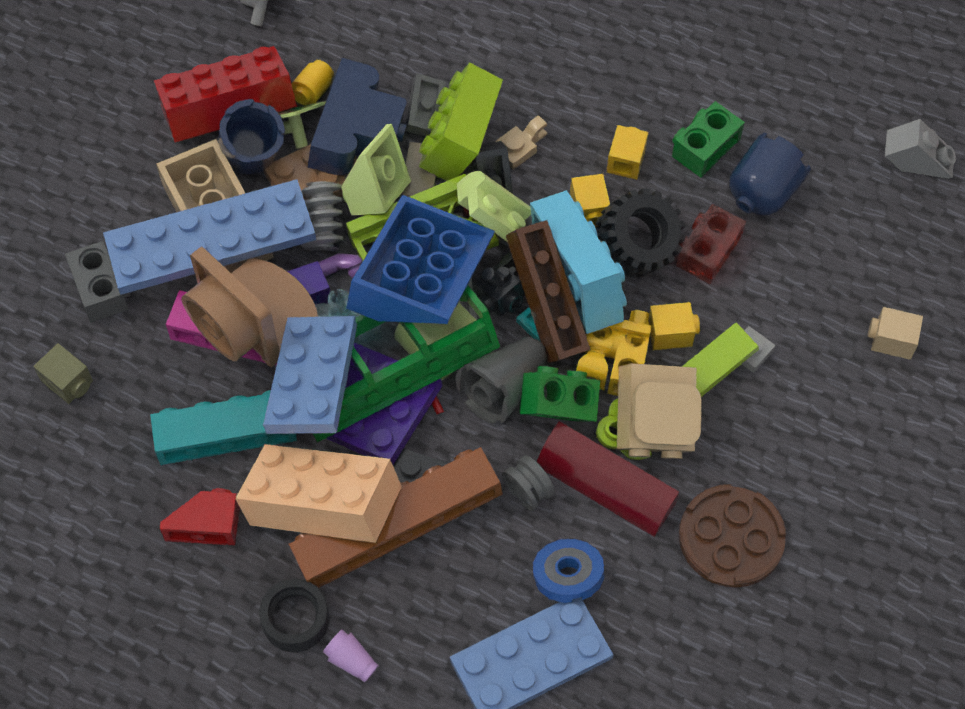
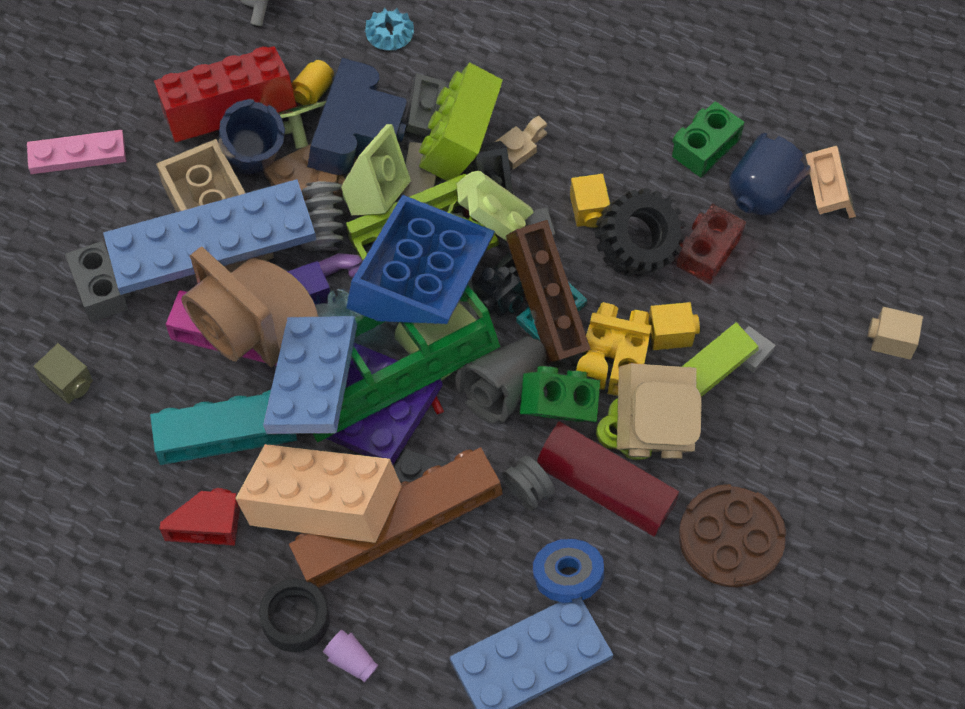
medium azure brick [530,190,627,334] -> none
yellow brick [606,125,648,180] -> none
light grey slope [885,119,956,179] -> none
none -> bright pink plate [27,130,126,174]
none -> medium azure gear [365,7,414,50]
none -> light nougat panel [806,146,856,218]

